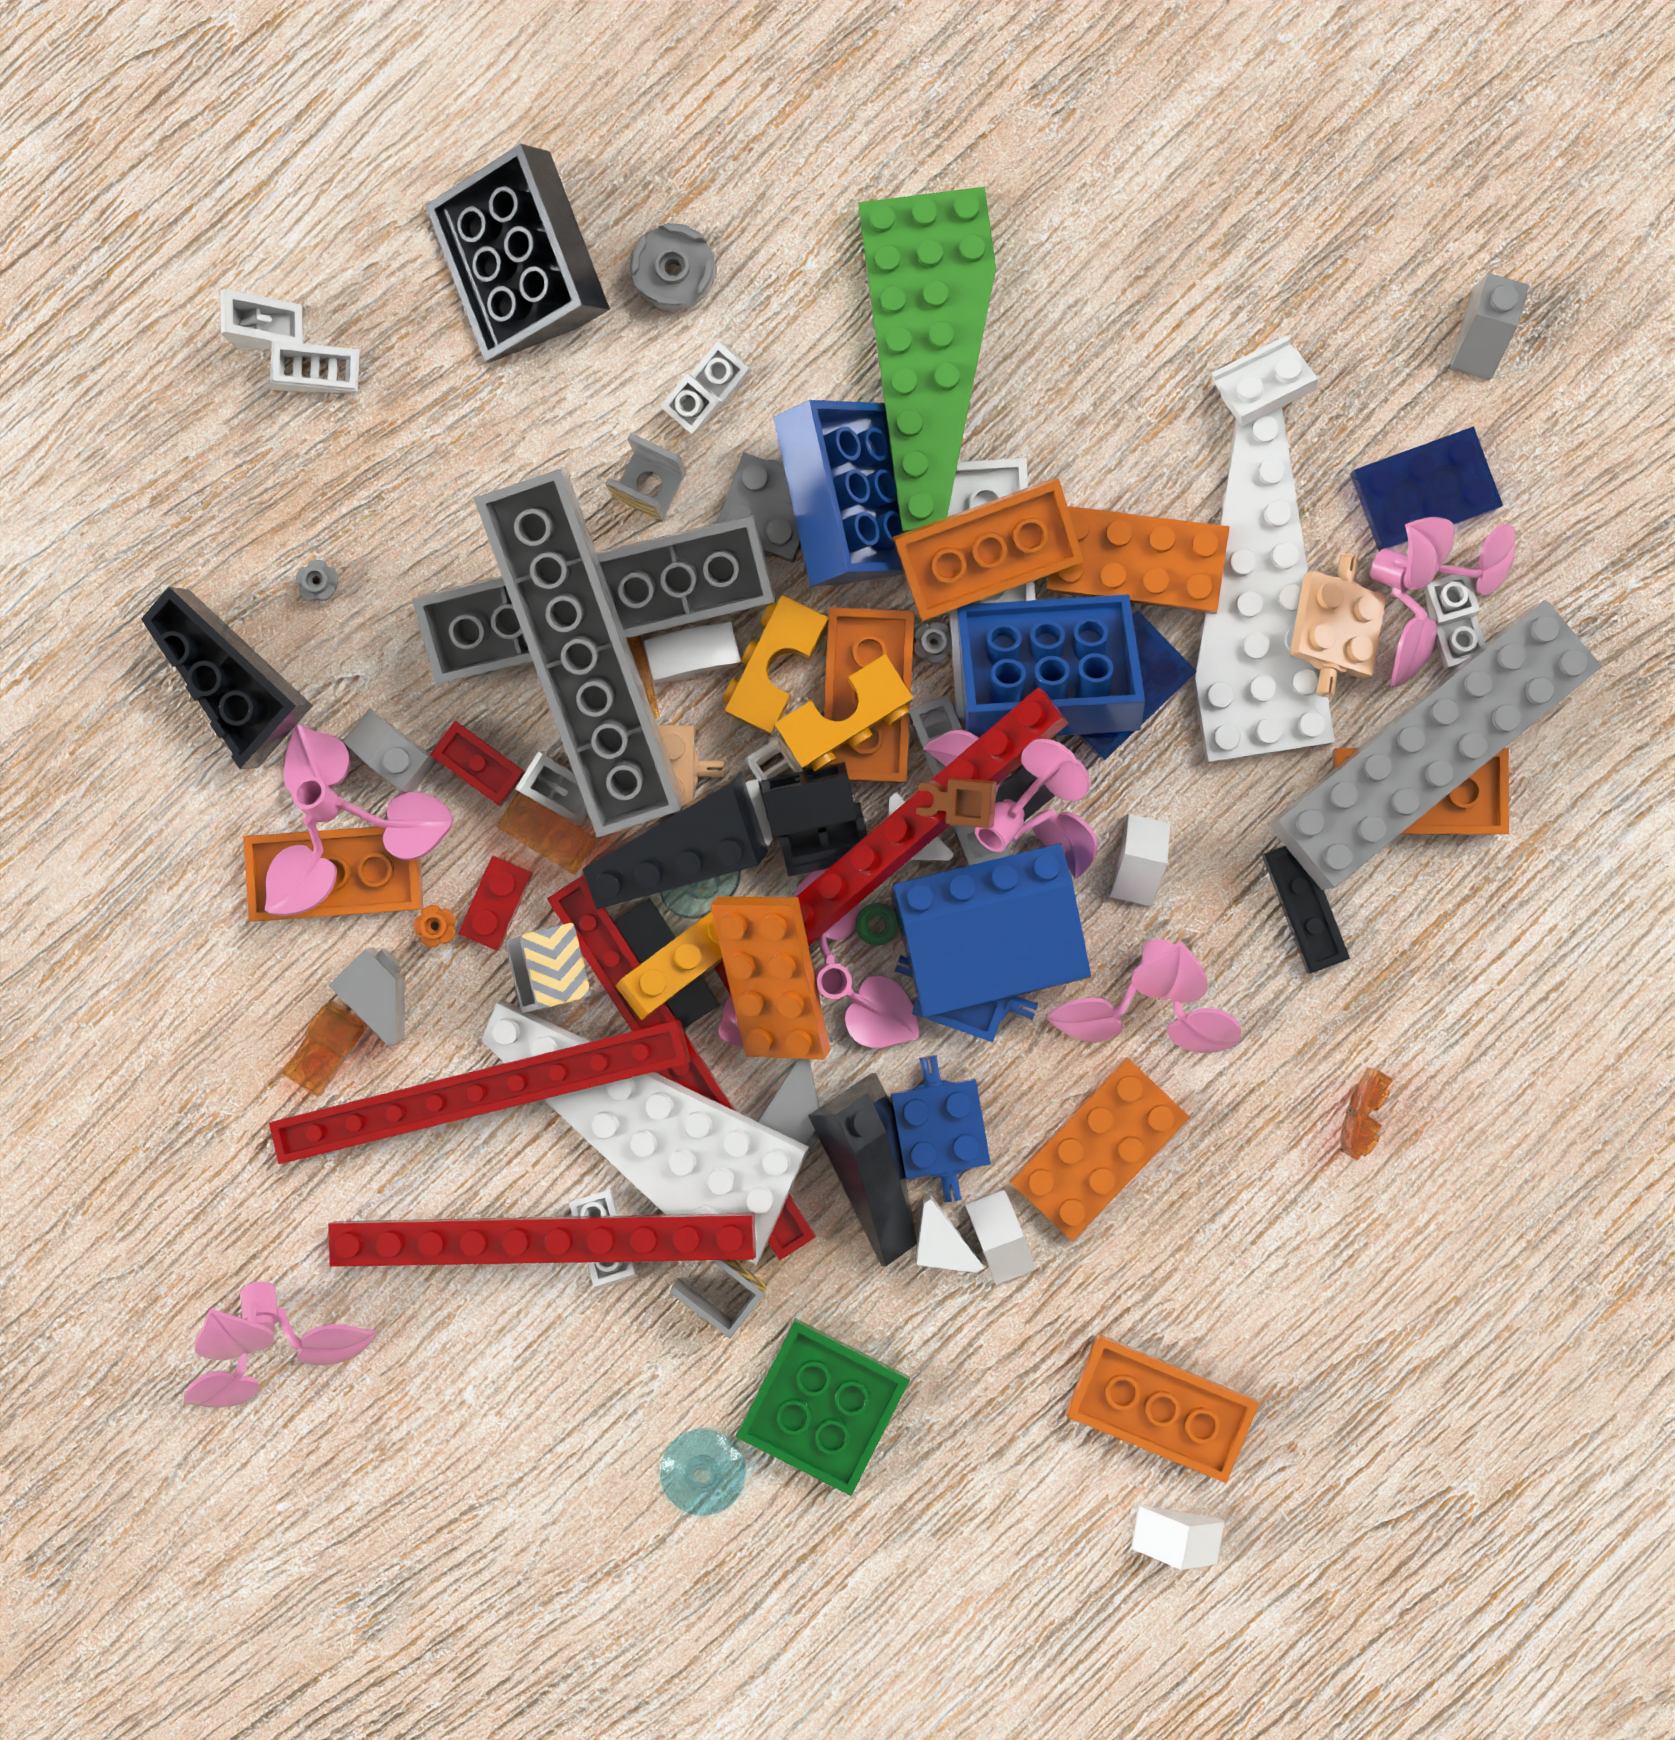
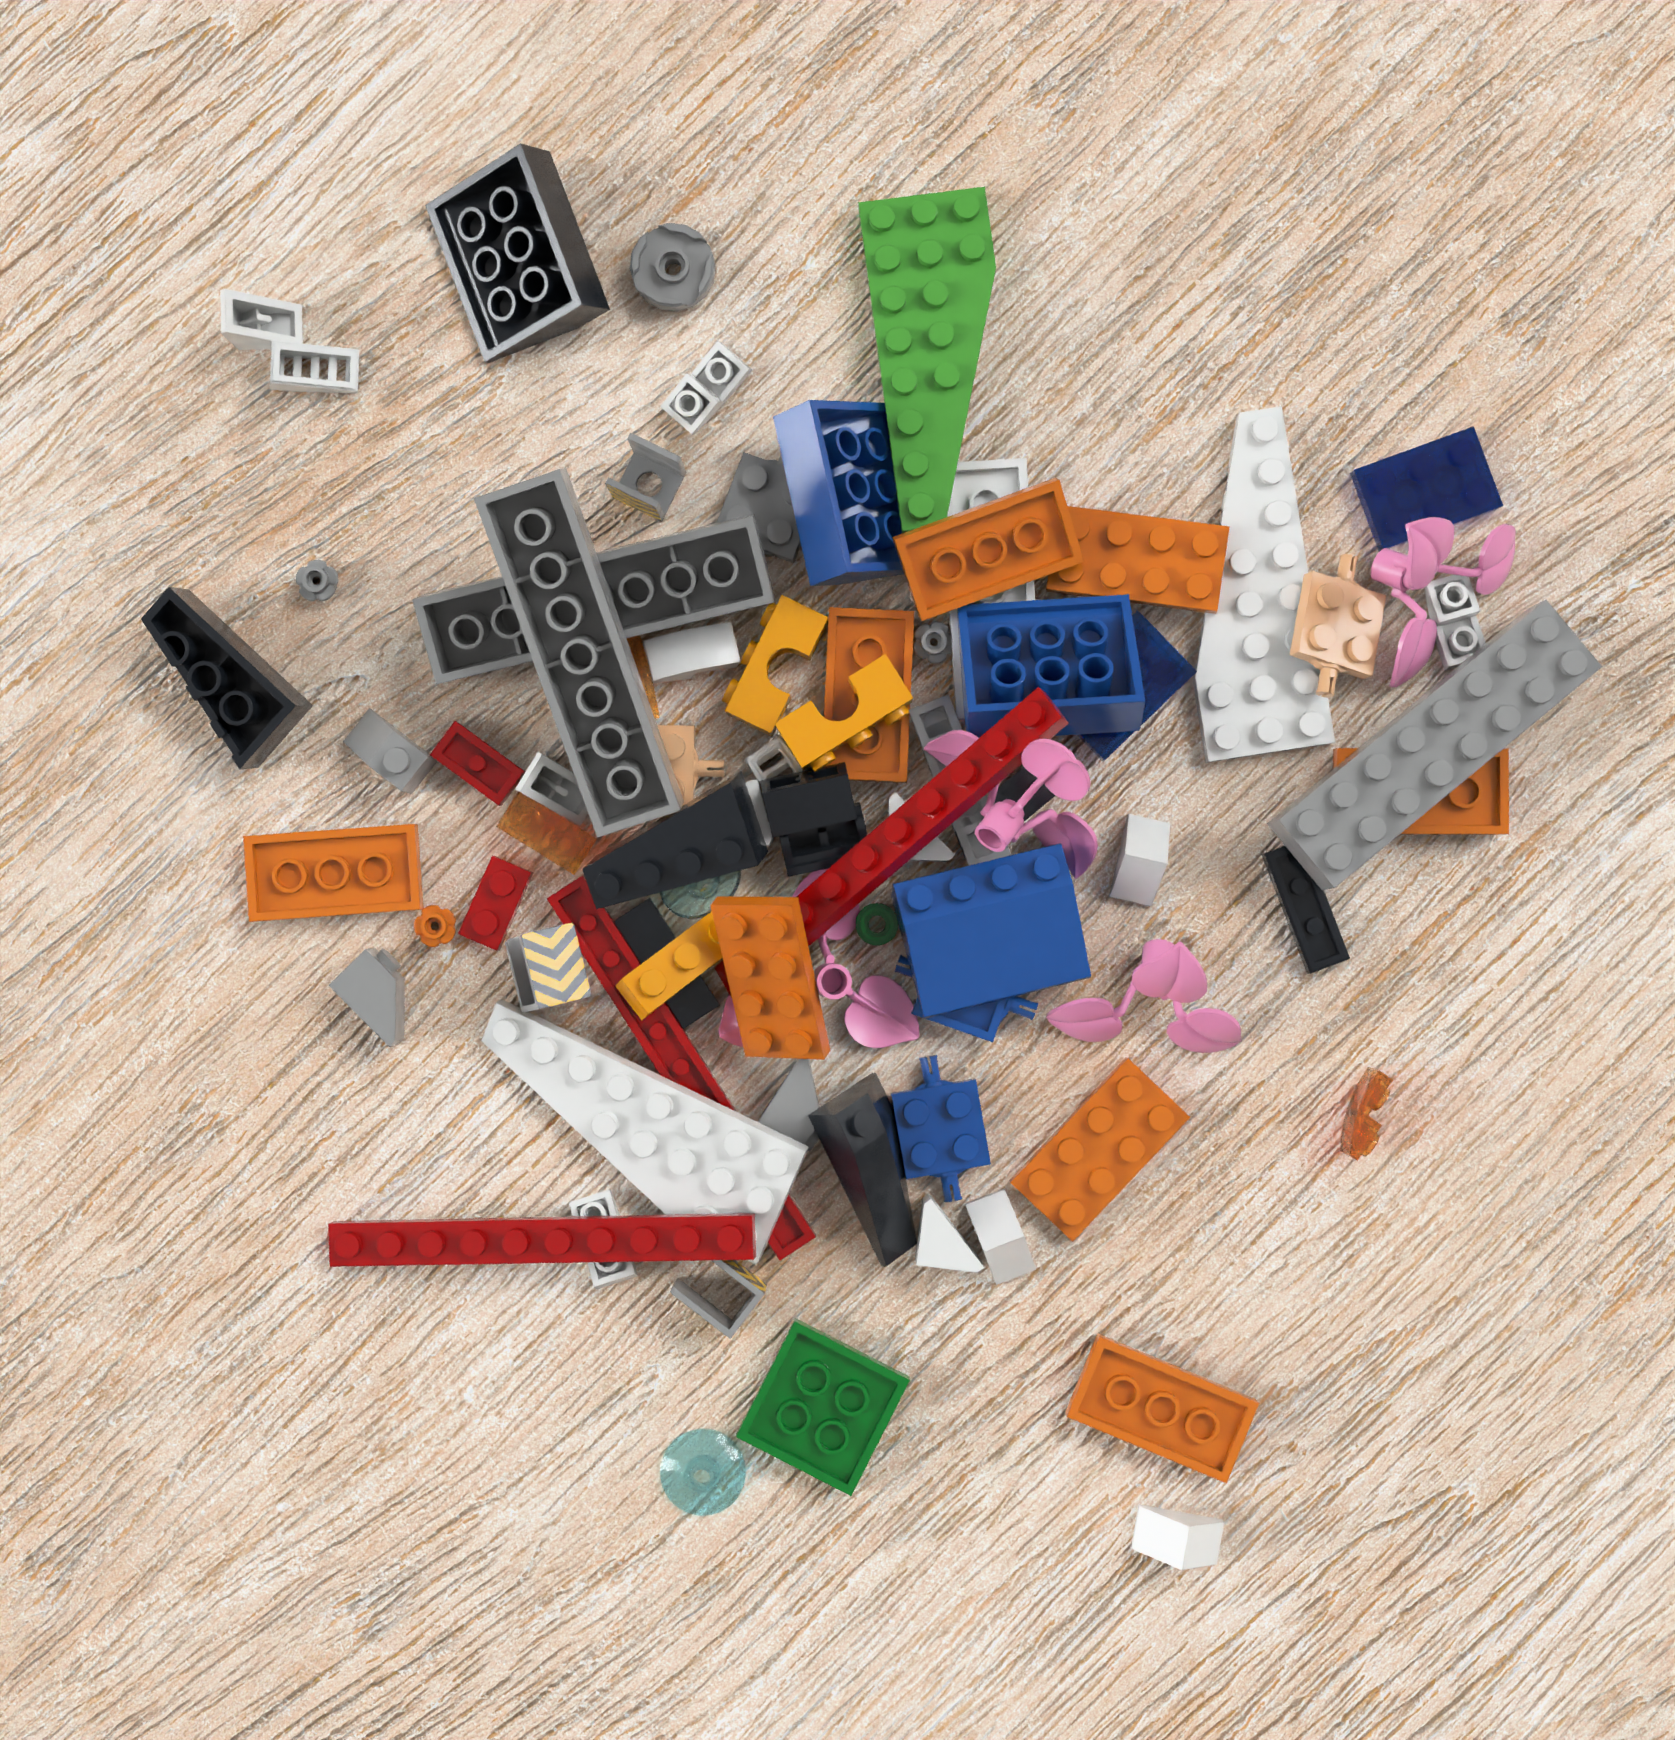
bright pink plant [184,1282,376,1408] -> none
bright pink plant [265,724,454,916] -> none
red plate [269,1020,691,1164] -> none
clear orange plate [282,1001,368,1097] -> none
dark orange plate [916,777,997,828] -> none
white plate [1211,335,1318,427] -> none
light grey slope [1449,273,1530,380] -> none

